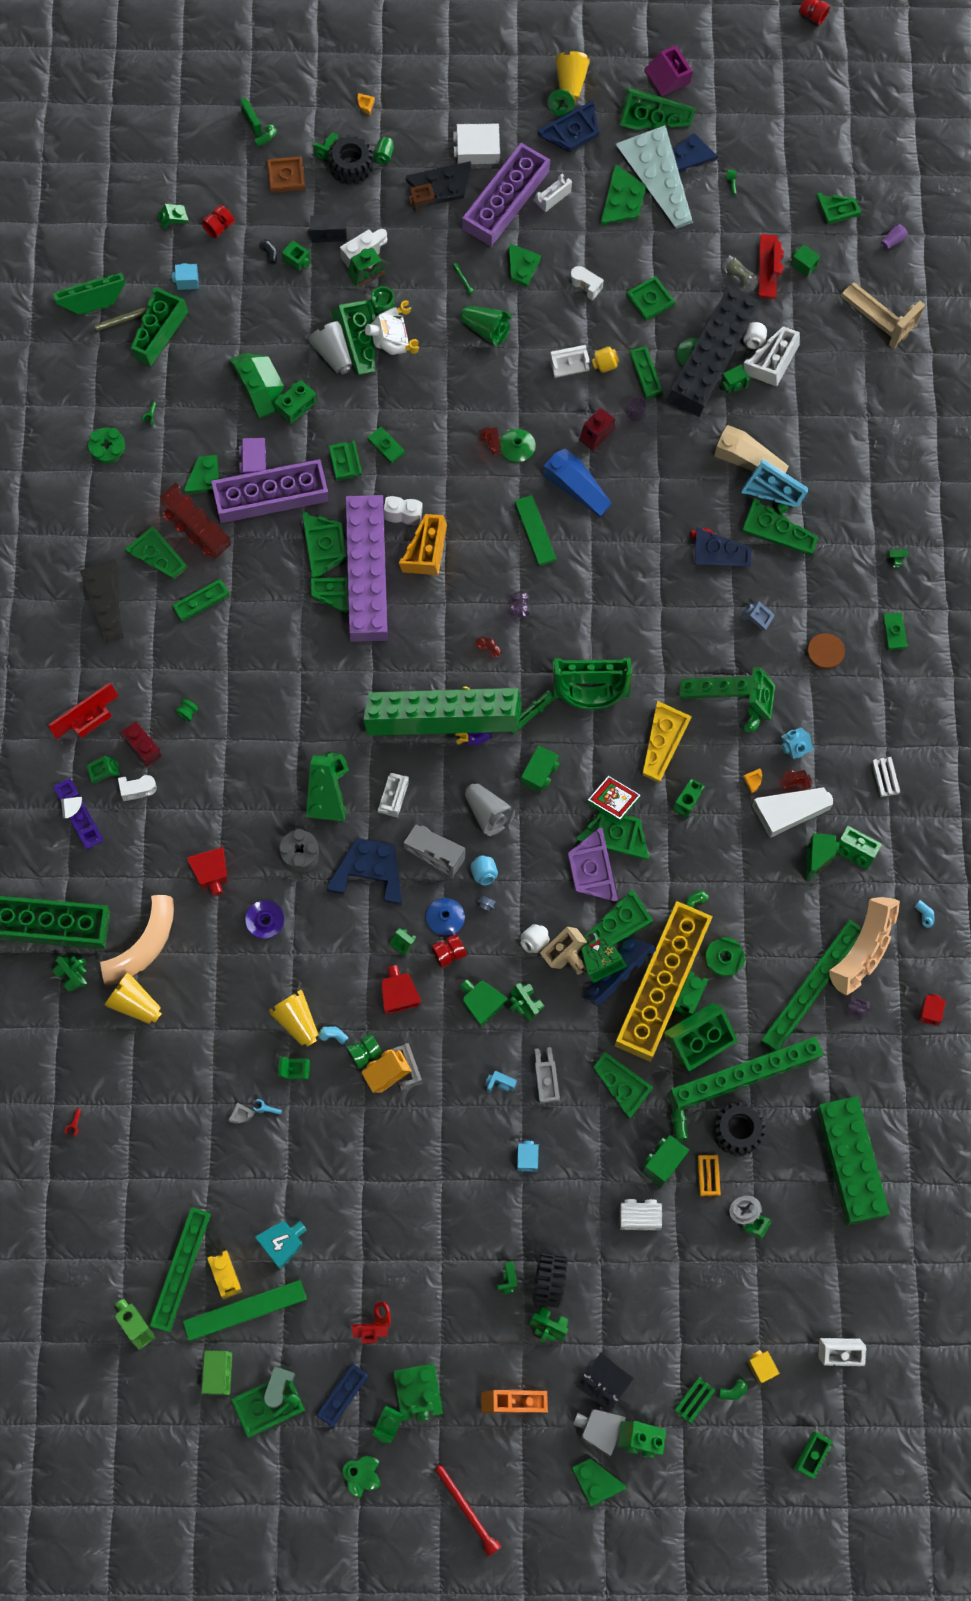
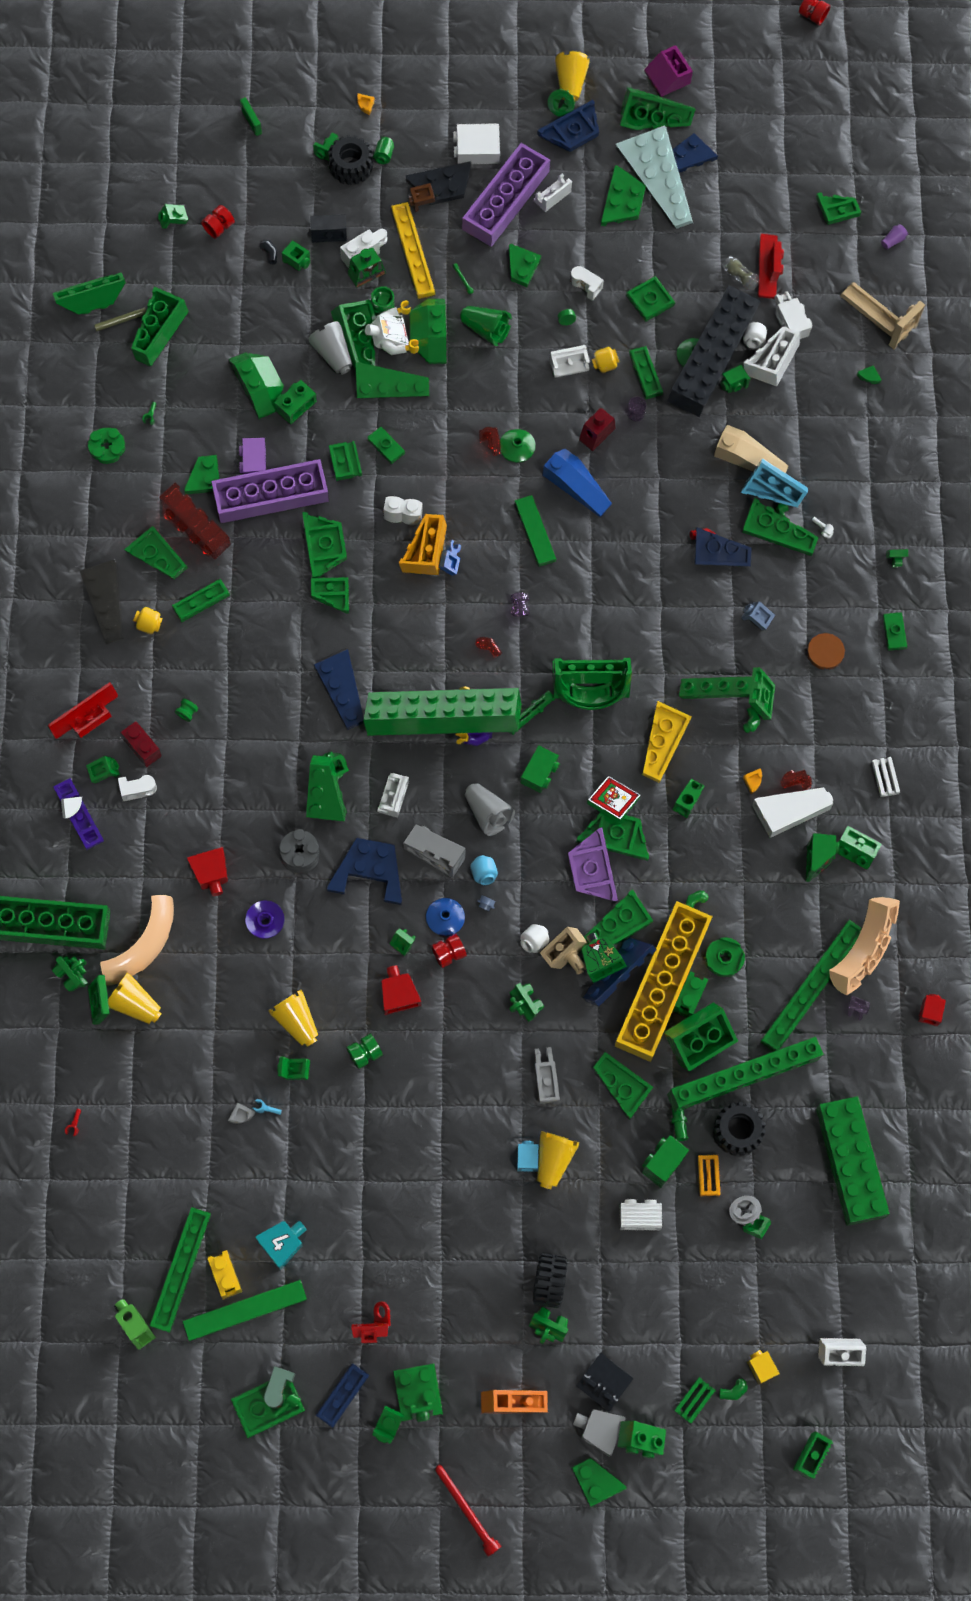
medium azure brick [172,263,199,290] -> none
bright green hinge [202,1351,232,1395] -> none
green arm [255,124,277,147] -> none
dark orange tile [267,156,305,193] -> none
medium azure arm [318,1026,349,1045] -> none
green plate [342,1456,380,1498] -> none
medium lavender brick [346,495,388,642] -> none
light orange brick [361,1049,412,1093] -> none
light grey hinge [392,1043,422,1091] -> none
green torso [460,979,508,1029] -> none
medium azure bracket [485,1071,517,1094] -> none
green bracket [497,1262,518,1295] -> none
green hand [726,170,737,195] -> none
medium azure brick [781,727,813,759] -> none
green brick [791,245,821,277] -> none
medium azure arm [915,900,935,928] -> none
none -> green tile [88,975,110,1025]
none -> yellow head [133,607,163,634]
none -> dark blue wing [314,649,364,730]
none -> green wing [356,362,429,399]
none -> yellow tile [391,202,435,299]
none -> green wedge [410,299,447,364]
none -> blue plate [439,540,461,576]
none -> yellow cone [537,1131,579,1189]
none -> green tile [558,309,576,326]
none -> white brick [775,291,812,339]
none -> white hand [812,517,834,539]
none -> green tile [857,365,881,384]

